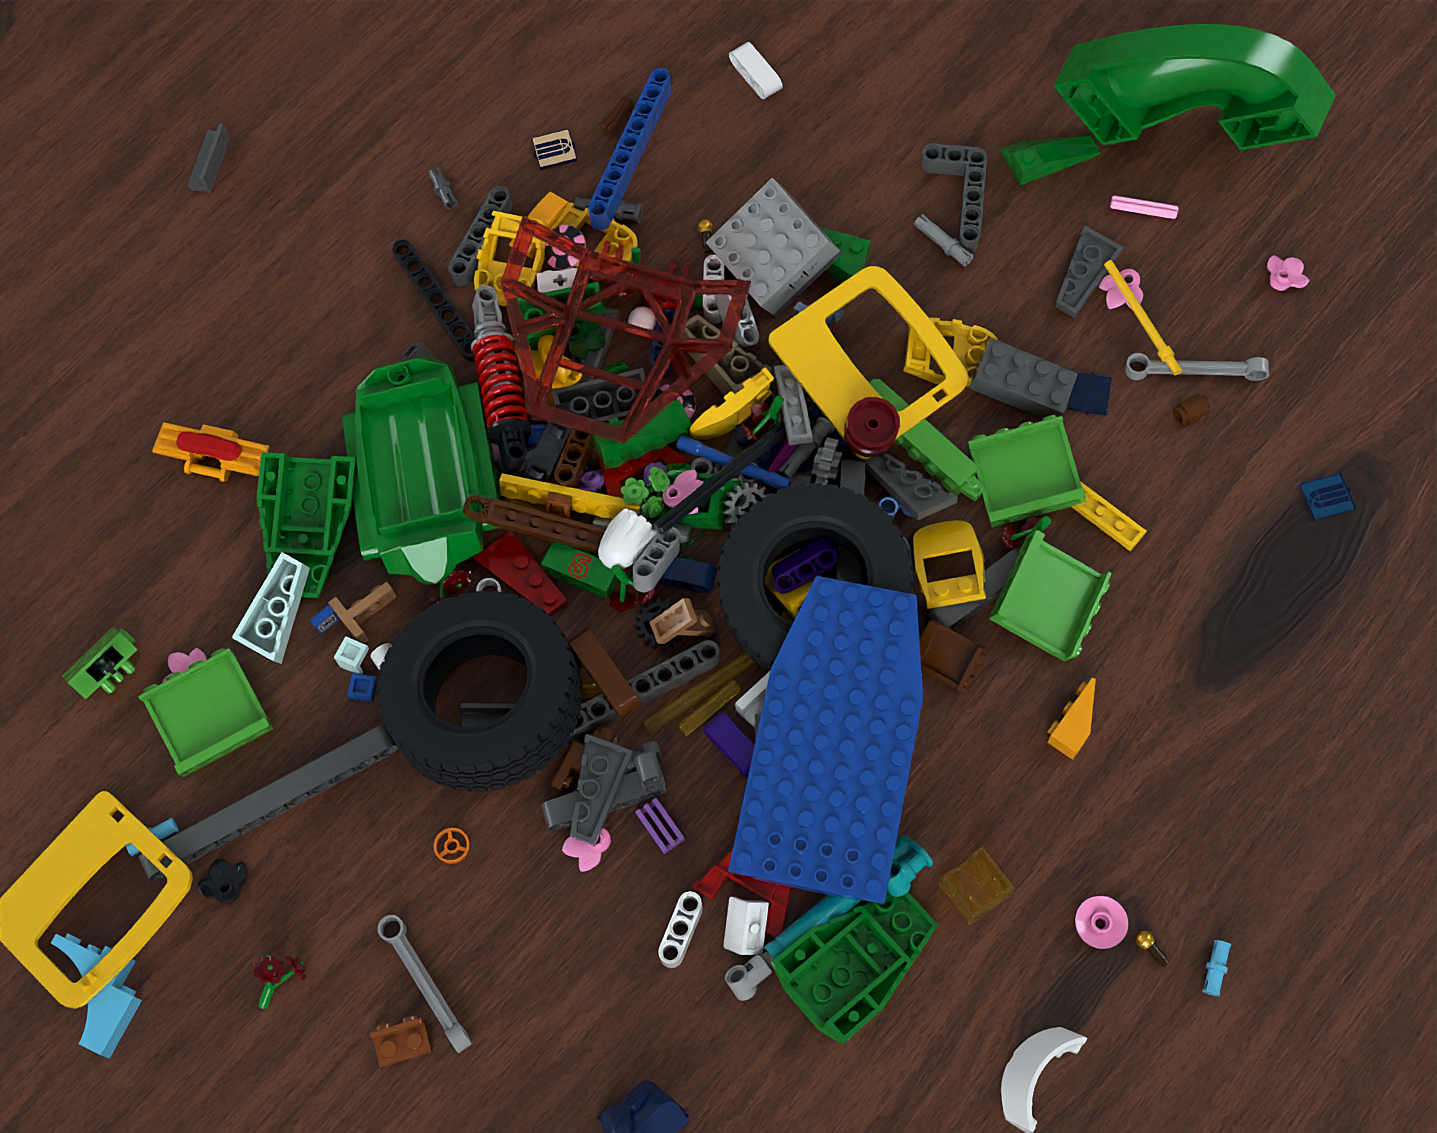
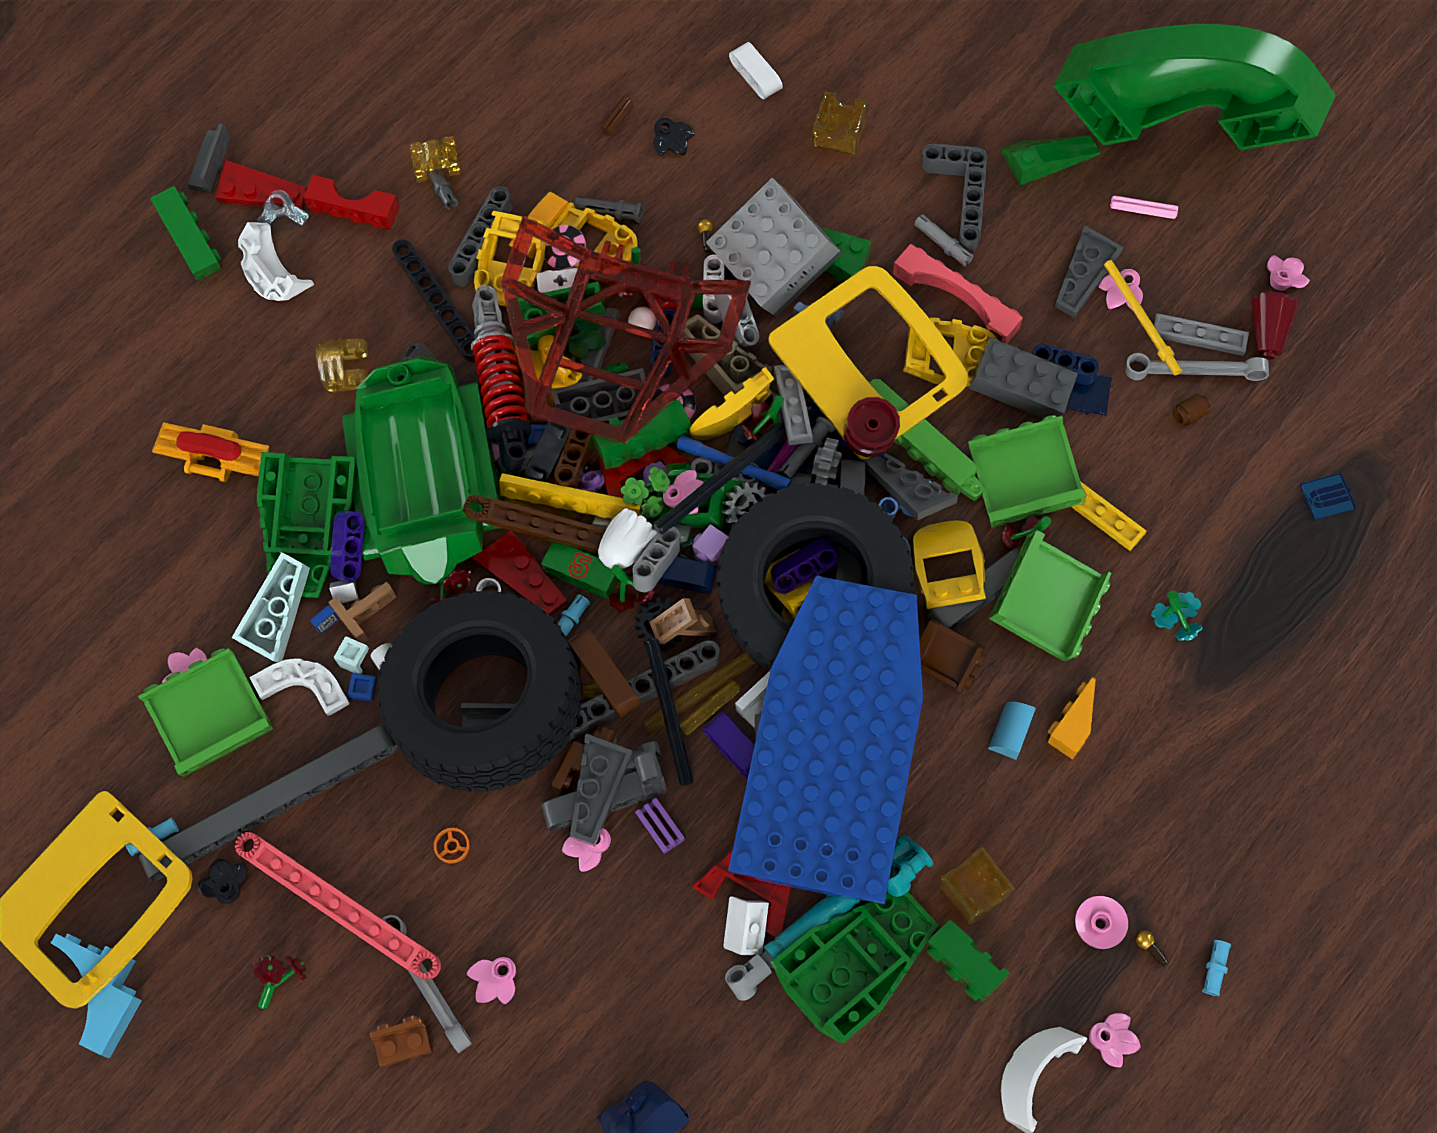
bright green piece [62,627,138,699] -> none
piece [531,129,577,170] -> none
dark orange tile [545,493,572,519] -> none
blue beam [588,68,672,230] -> none
white beam [658,891,703,968] -> none
none -> green wedge [150,186,221,281]
none -> red wing [215,160,307,211]
none -> coral plate [235,832,441,980]
none -> white windscreen [238,222,314,301]
none -> white plate [249,659,350,716]
none -> clear light blue axle [256,190,309,226]
none -> red arch [303,175,400,229]
none -> clear yellow piece [316,338,369,392]
none -> white slope [329,580,359,604]
none -> dark purple beam [330,510,365,582]
none -> clear yellow piece [410,135,461,182]
none -> bright pink plate [467,957,516,1004]
none -> medium azure pin [557,594,590,637]
none -> black axle [645,639,693,786]
none -> black plate [653,118,695,156]
none -> lavender brick [692,524,729,566]
none -> clear yellow piece [812,91,868,156]
none -> coral arch [893,244,1023,344]
none -> green wedge [926,920,1010,1003]
none -> medium azure brick [988,702,1036,760]
none -> dark blue beam [1032,344,1099,386]
none -> bright pink plate [1089,1013,1141,1067]
none -> teal plant [1151,591,1203,641]
none -> light grey tile [1154,313,1249,356]
none -> dark red cone [1251,292,1299,360]

